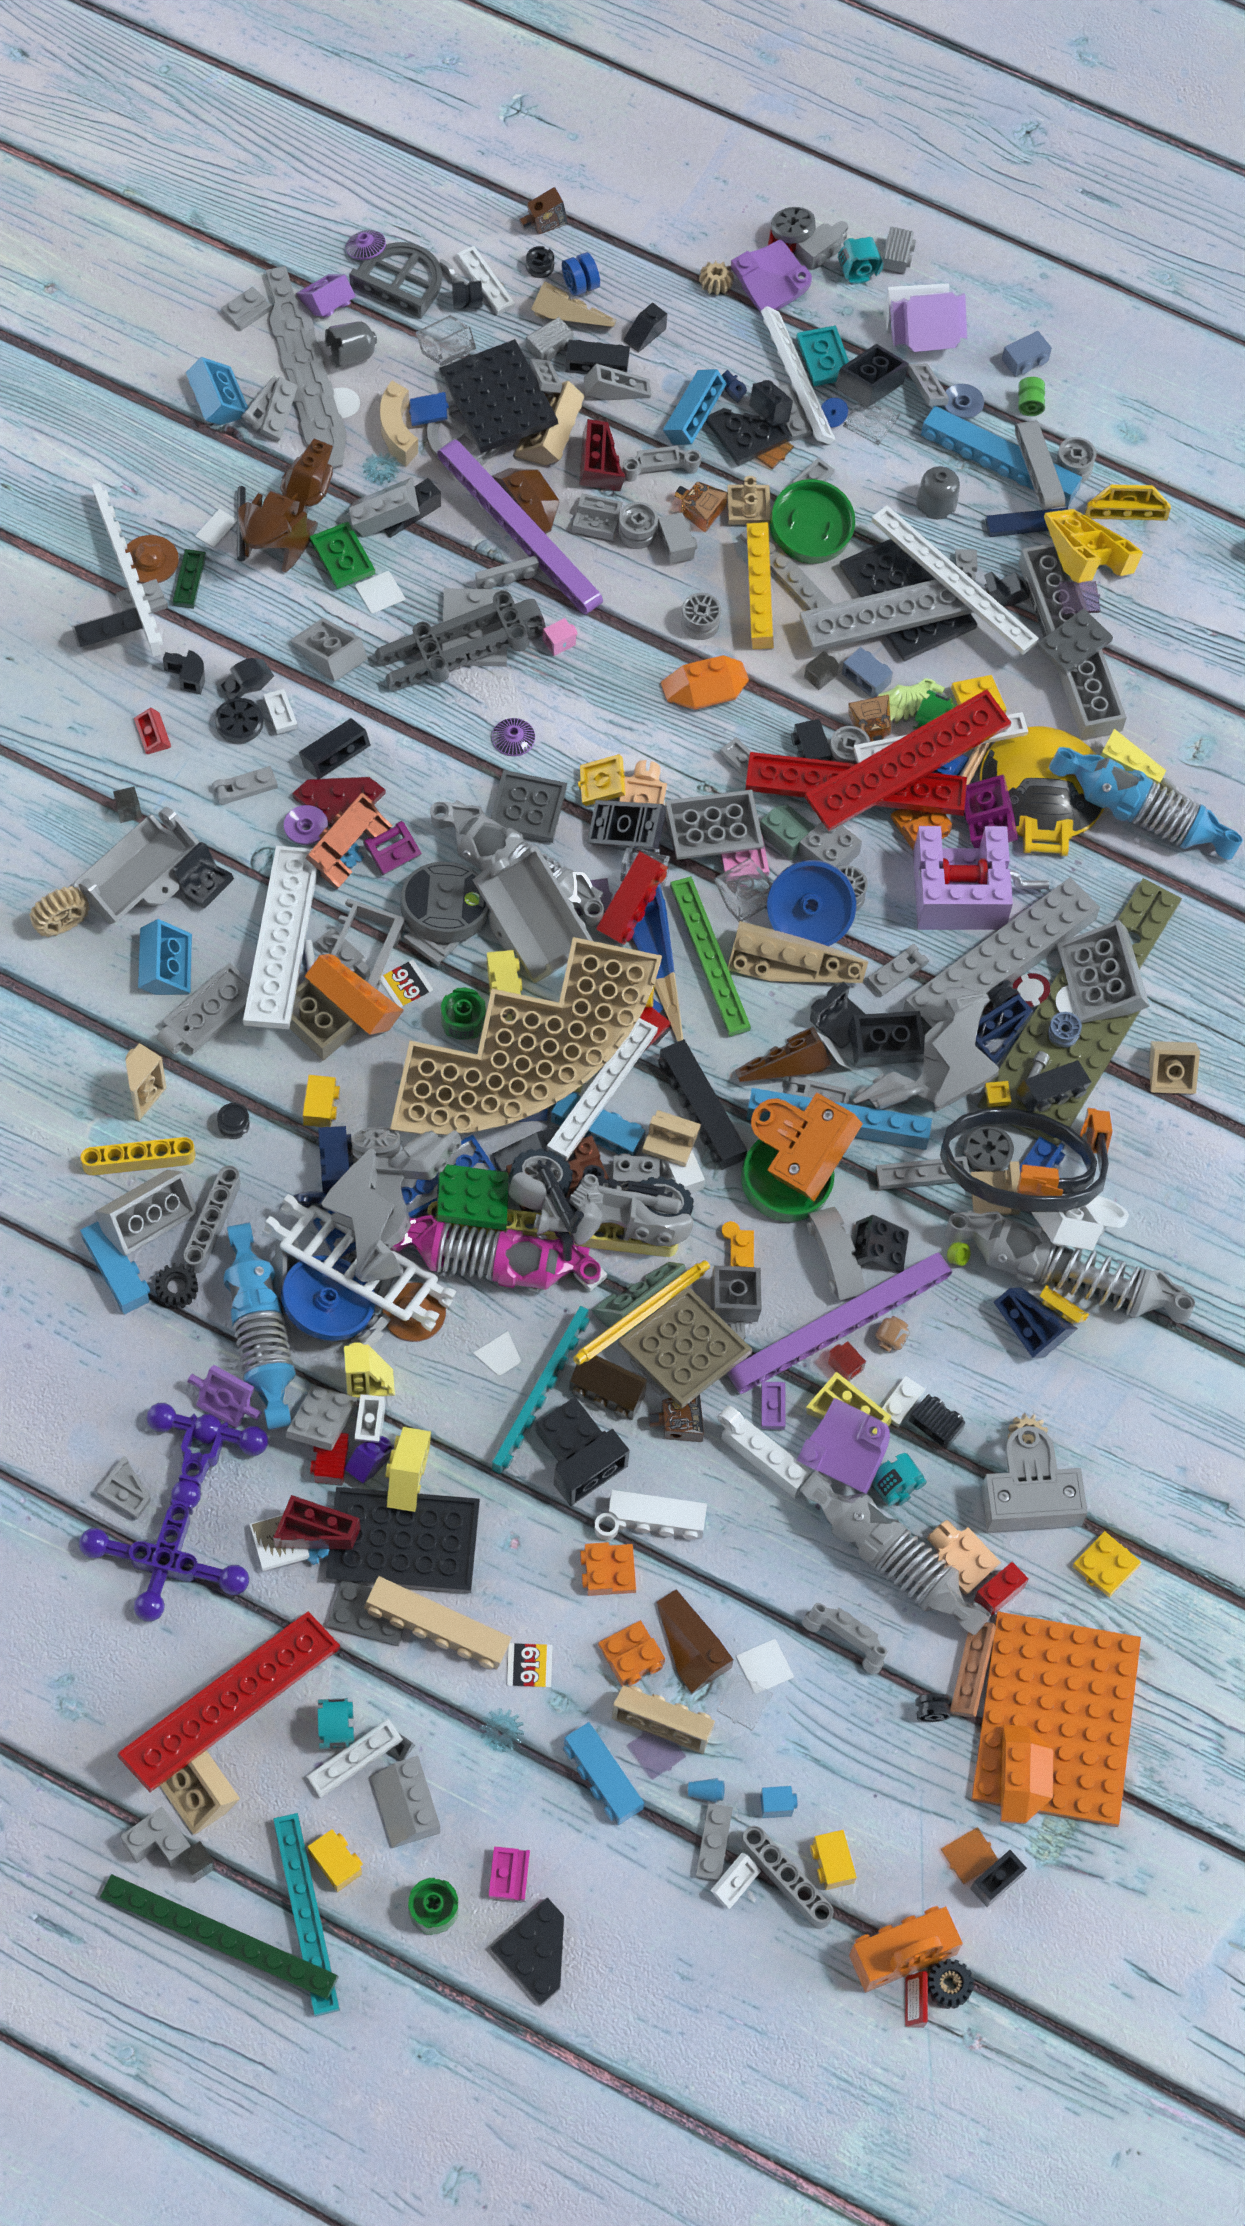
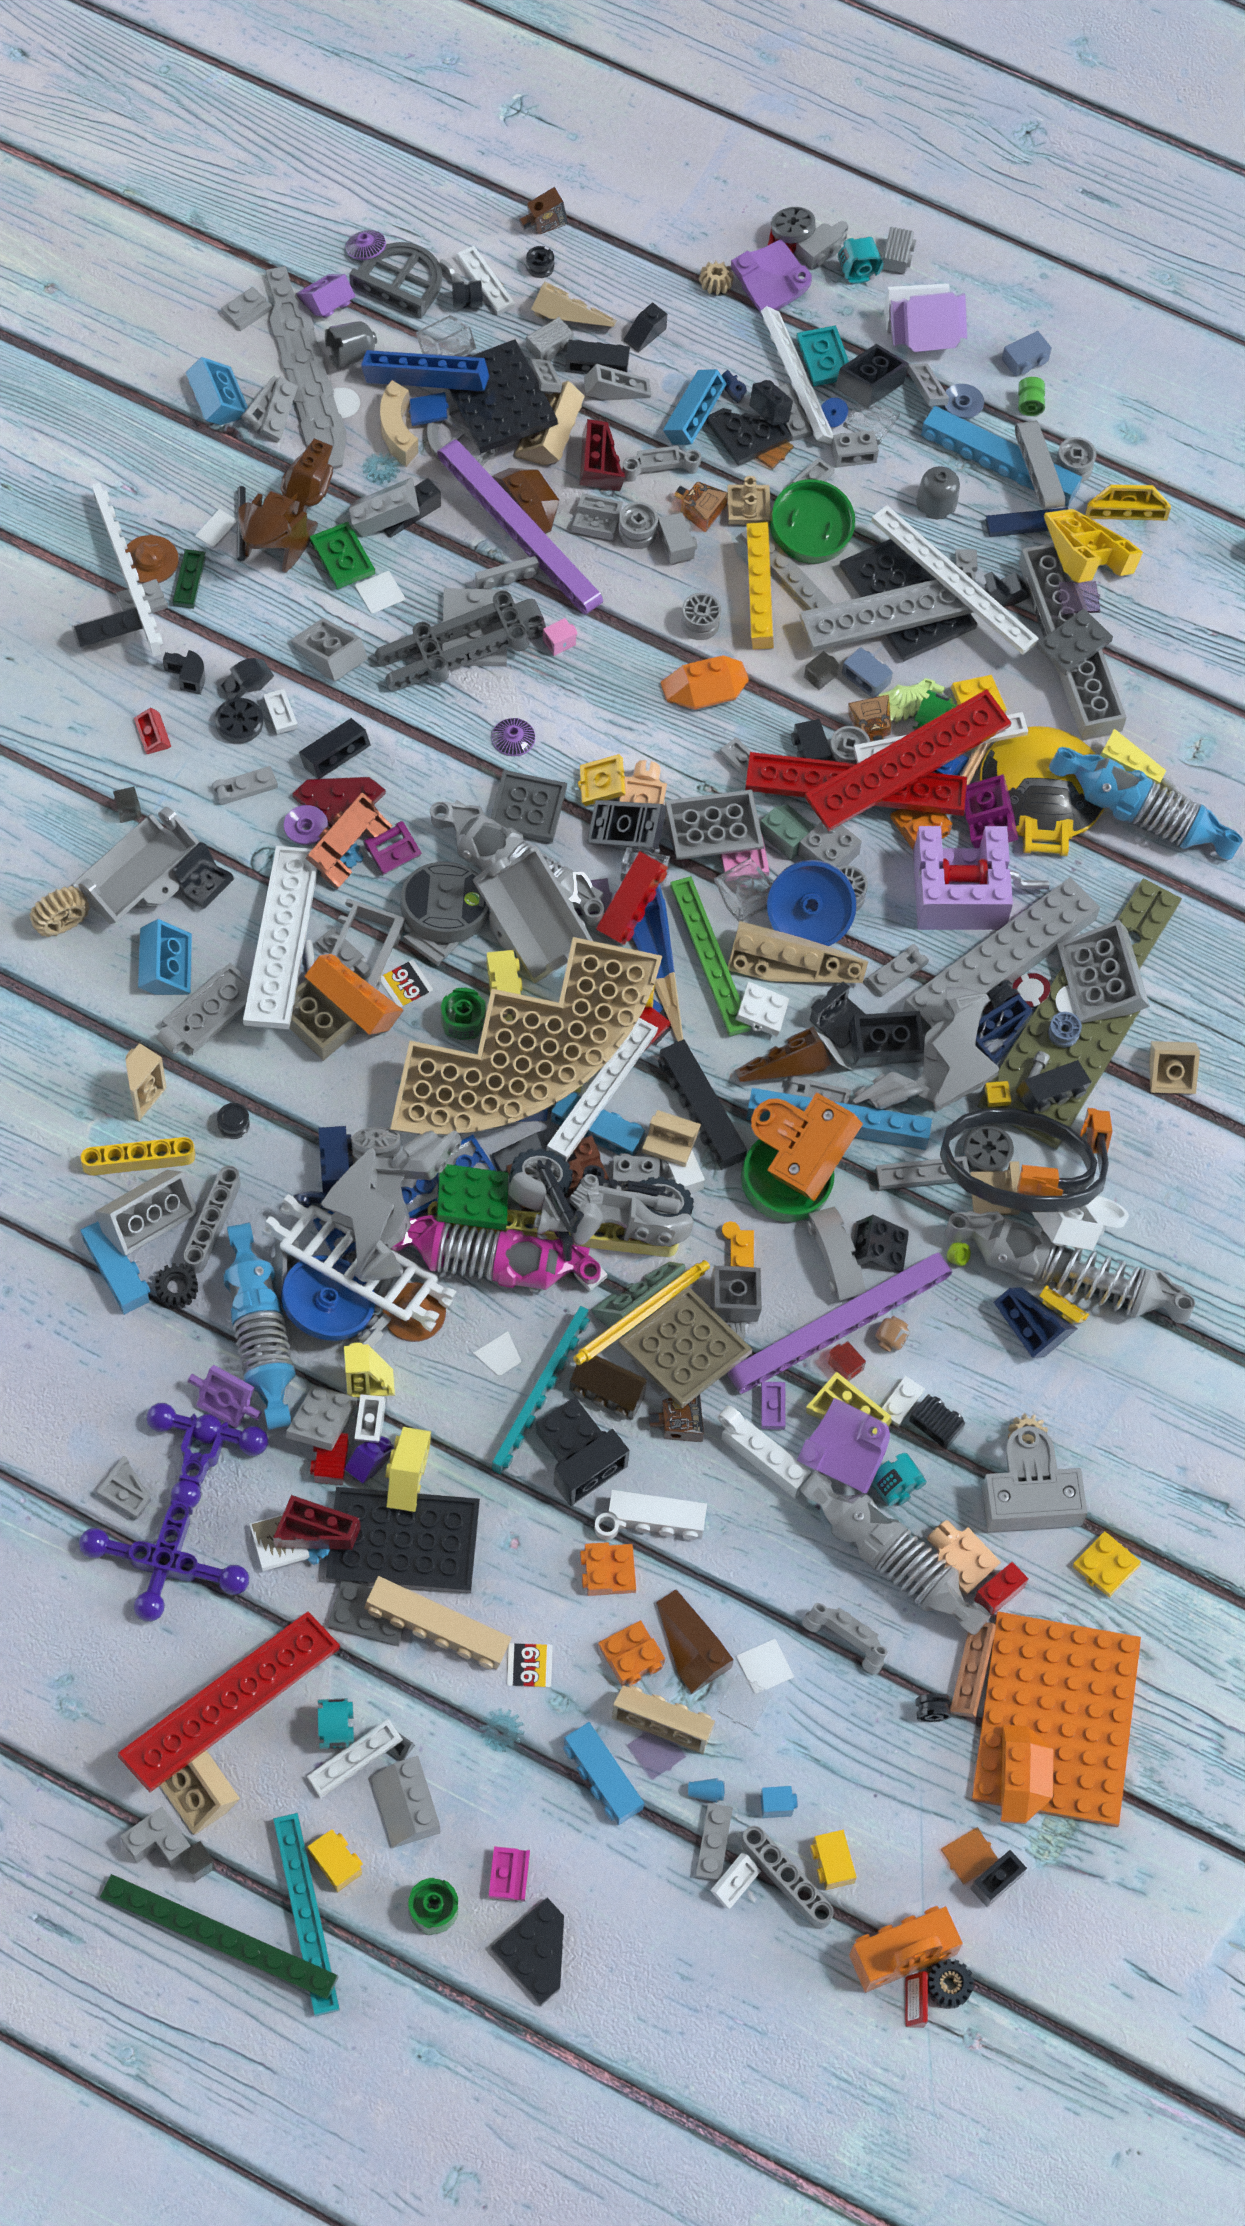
yellow brick [303,1075,340,1127] -> none
blue wheel [561,252,600,296] -> none
blue bracket [1020,1137,1066,1172] -> none
none -> blue brick [361,350,489,391]
none -> white plate [735,982,790,1036]
none -> light grey brick [831,430,879,468]

